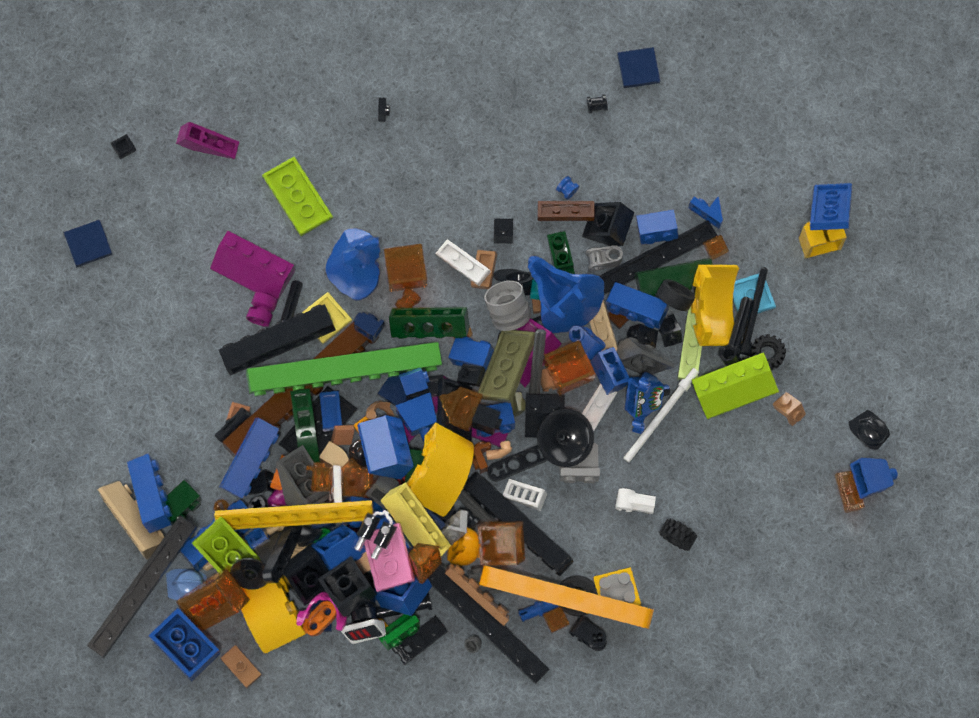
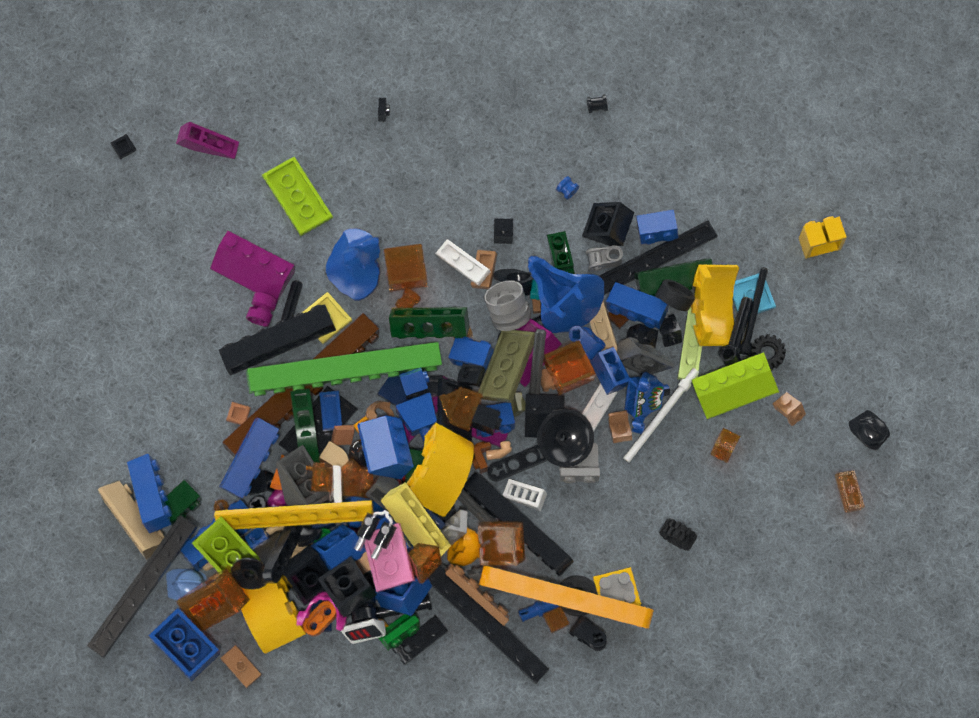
dark blue tile [64,220,112,268] -> none
black pin [215,407,250,443] -> none
dark blue brick [353,312,384,342] -> none
dark grey hinge [464,636,482,653] -> none
black wheel [467,509,481,530] -> none
reddish brown plate [538,201,594,221] -> none
white piece [615,488,656,514] -> none
dark blue tile [617,47,660,88] -> none
blue slope [688,196,723,229] -> none
clear orange plate [703,235,729,260] -> none
blue tile [810,183,852,230] -> none
blue torso [850,458,898,499] -> none
none -> medium nougat bracket [608,411,632,443]
none -> clear orange bracket [710,428,741,463]

